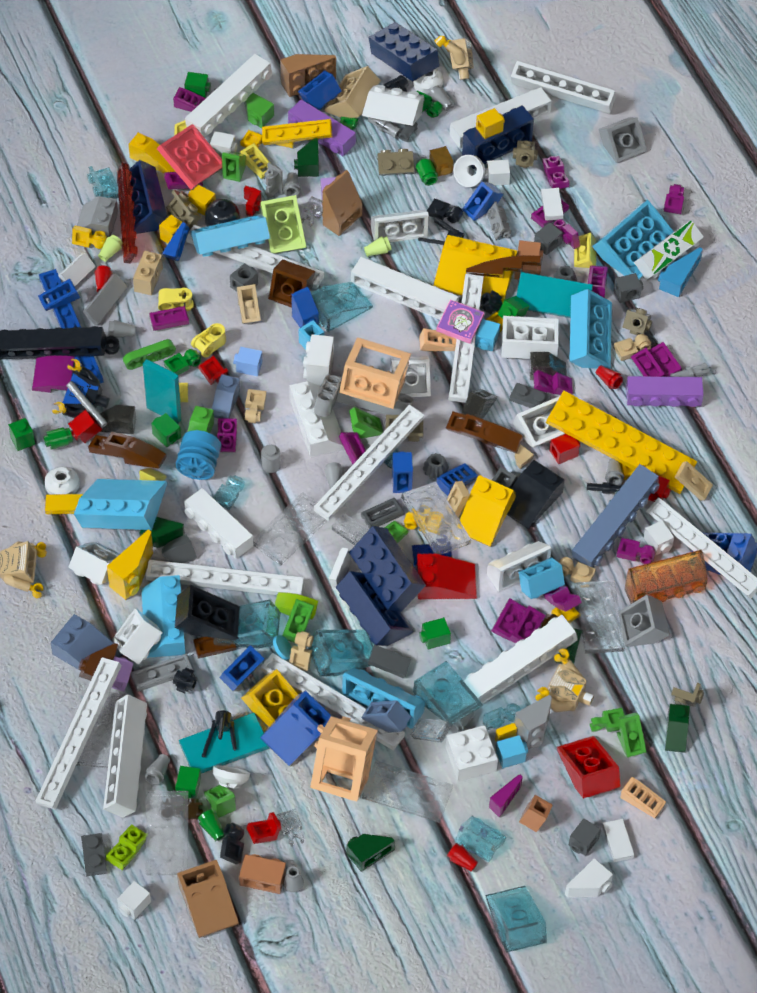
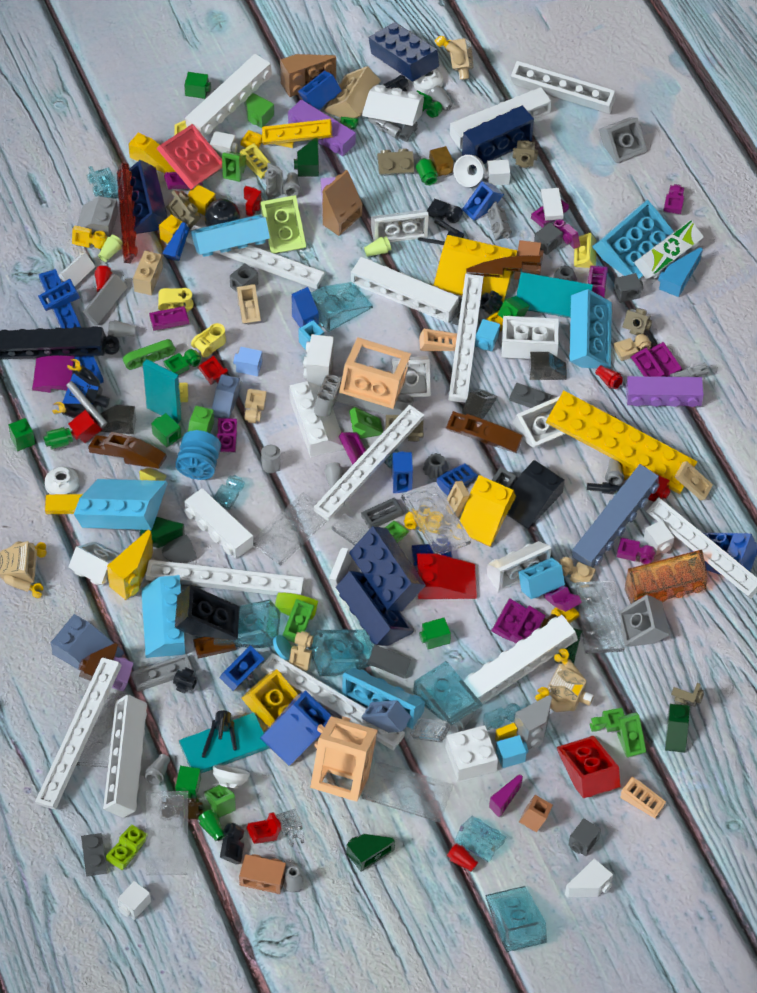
white slope [112,608,162,664] -> none
magenta slope [173,87,206,112] -> none
medium nougat slope [177,860,239,938] -> none
reddish brown slope [268,259,315,308] -> none
clear plate [300,196,323,227] -> none
tile [436,299,485,344] -> none
yellow brick [476,108,505,139] -> none
tan tile [515,444,534,469] -> none
magenta slope [533,370,573,395] -> none
magenta slope [542,156,569,189] -> none
red brick [549,434,581,464] -> none
white tile [602,819,634,862] -> none

